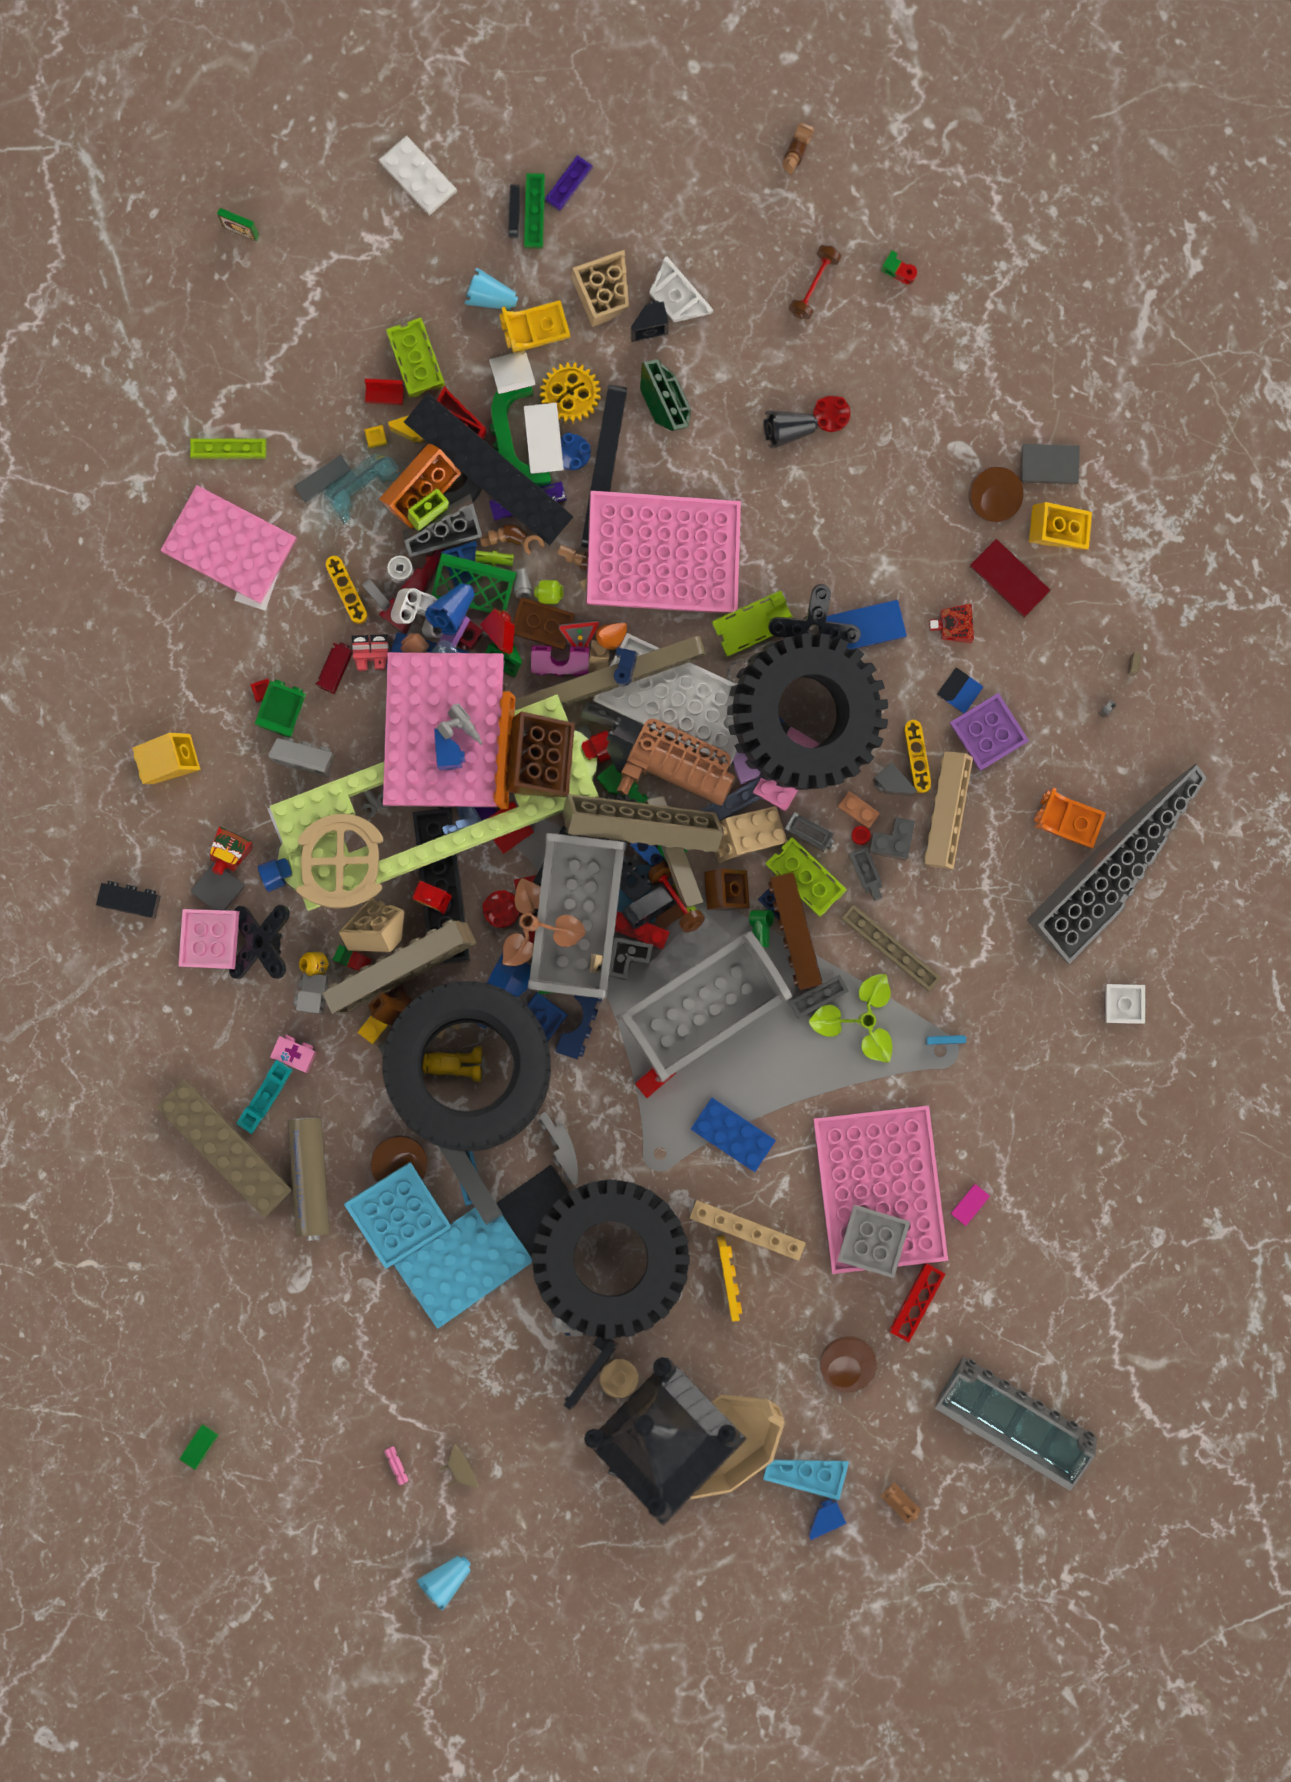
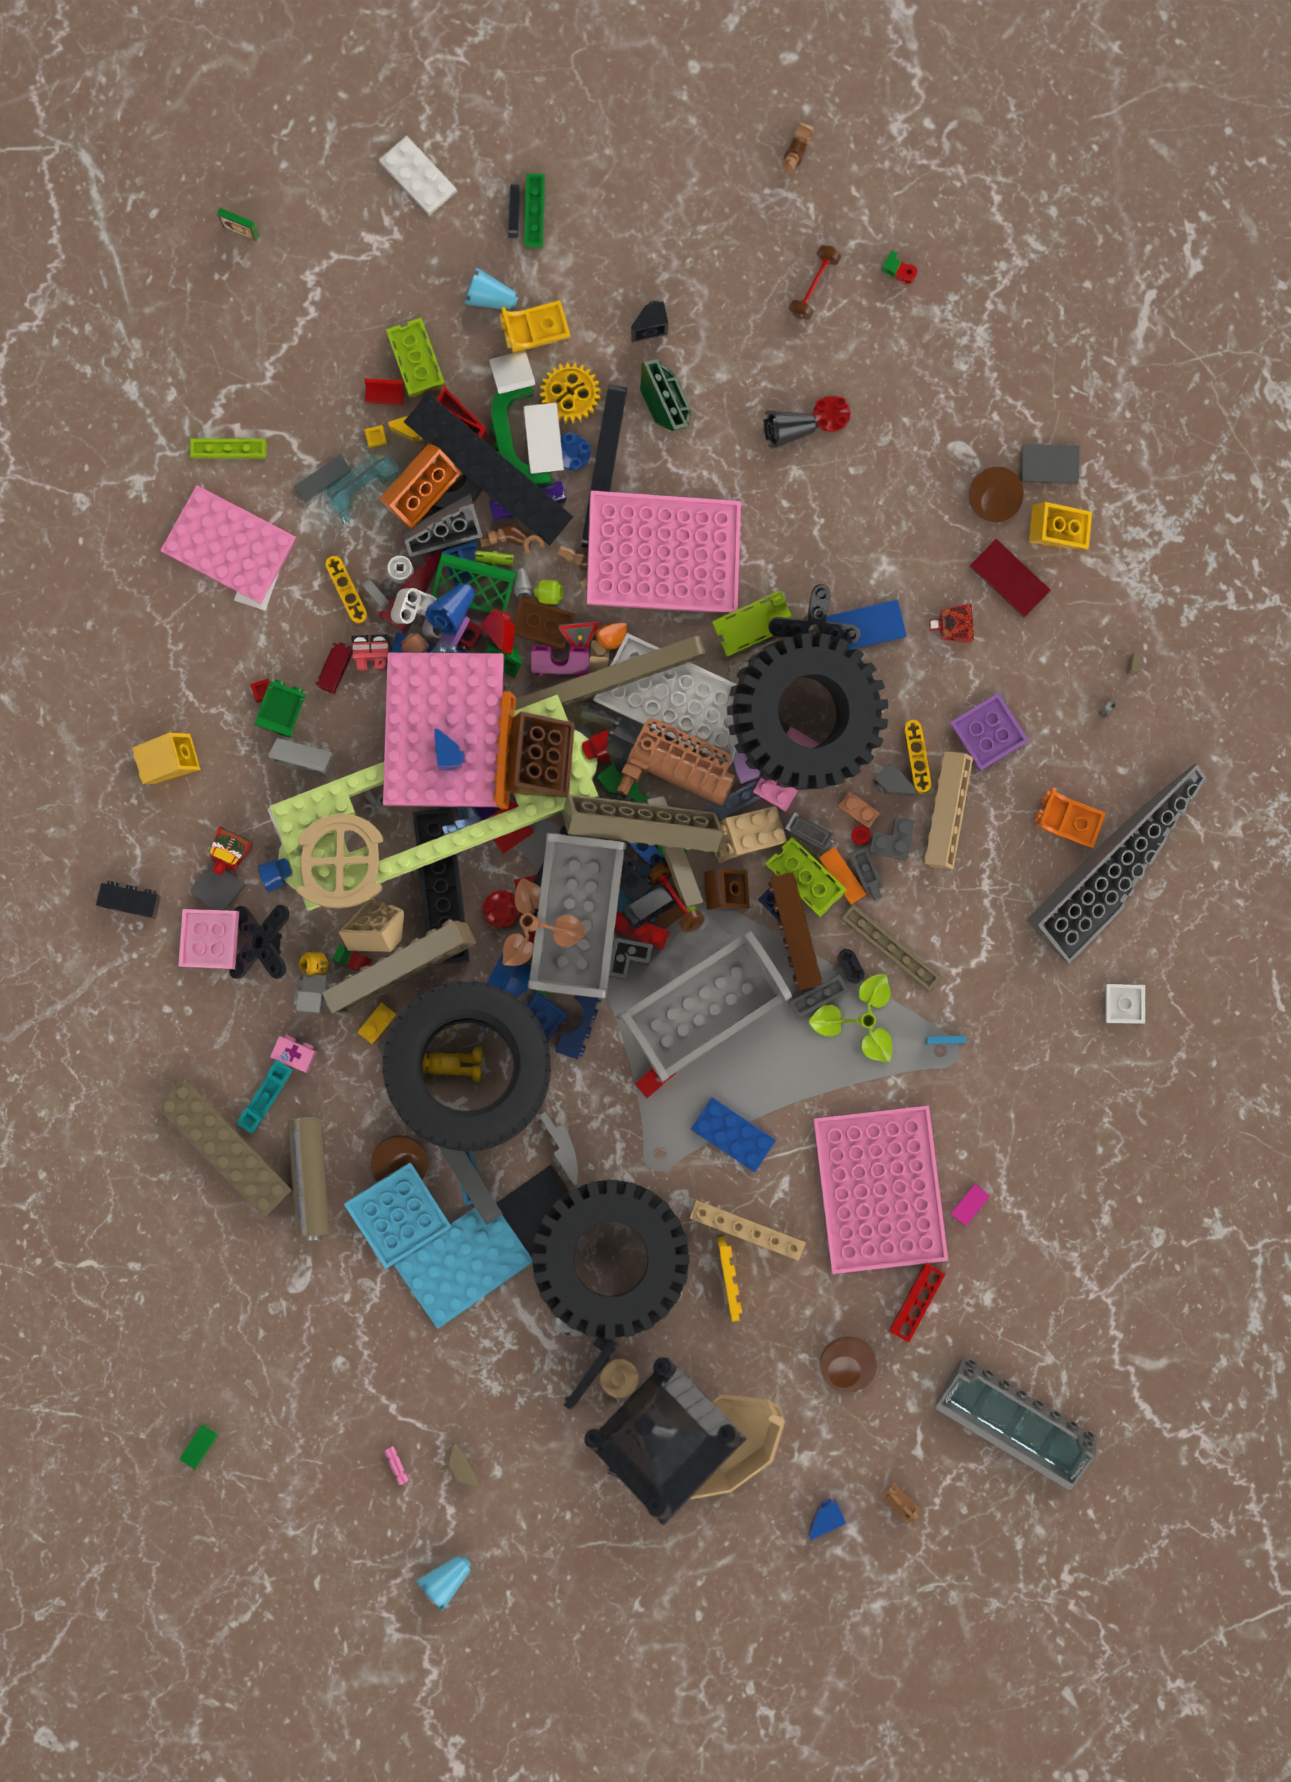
reddish brown arch [369,984,412,1025] -> none
lime brick [408,489,449,531] -> none
red torso [411,881,452,914] -> none
light grey piece [437,704,483,745] -> none
dark purple tile [545,155,593,211] -> none
tan wedge [571,250,629,327] -> none
tan tile [590,953,603,973] -> none
dark blue leg [614,647,638,687] -> none
white wing [649,256,713,323] -> none
green piece [749,909,774,947] -> none
medium azure wing [763,1460,849,1500] -> none
light grey plate [837,1205,910,1278] -> none
sticker [937,668,983,713] -> none
none -> orange tile [818,847,867,905]
none -> black beam [837,949,865,984]

